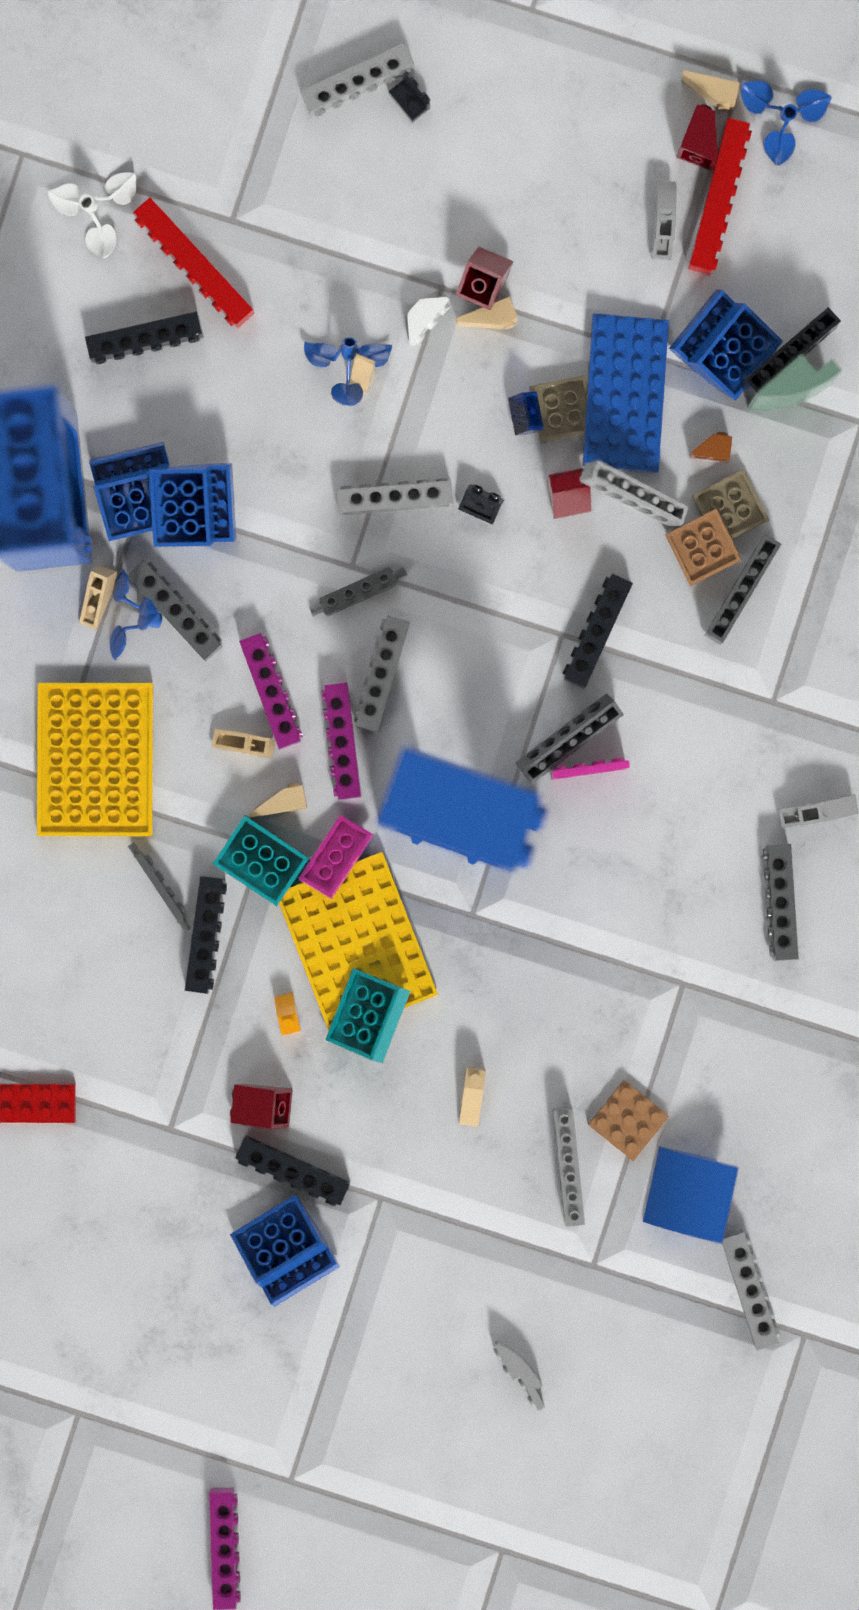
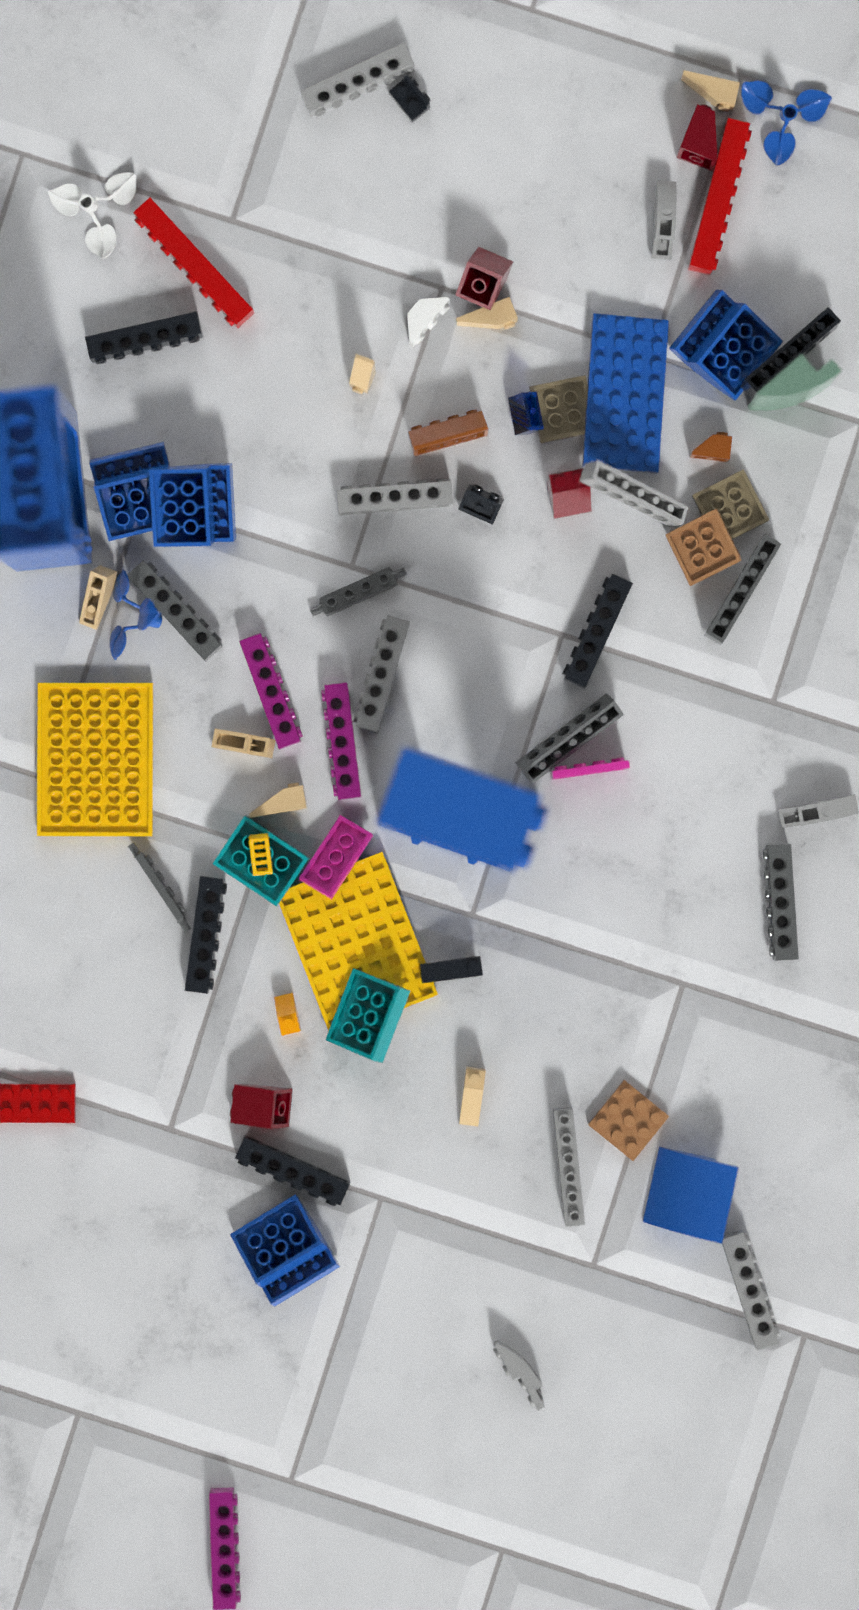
blue plant [304,337,392,406] -> none
none -> yellow slope [249,833,273,876]
none -> dark orange slope [408,409,488,457]
none -> black slope [419,956,483,983]

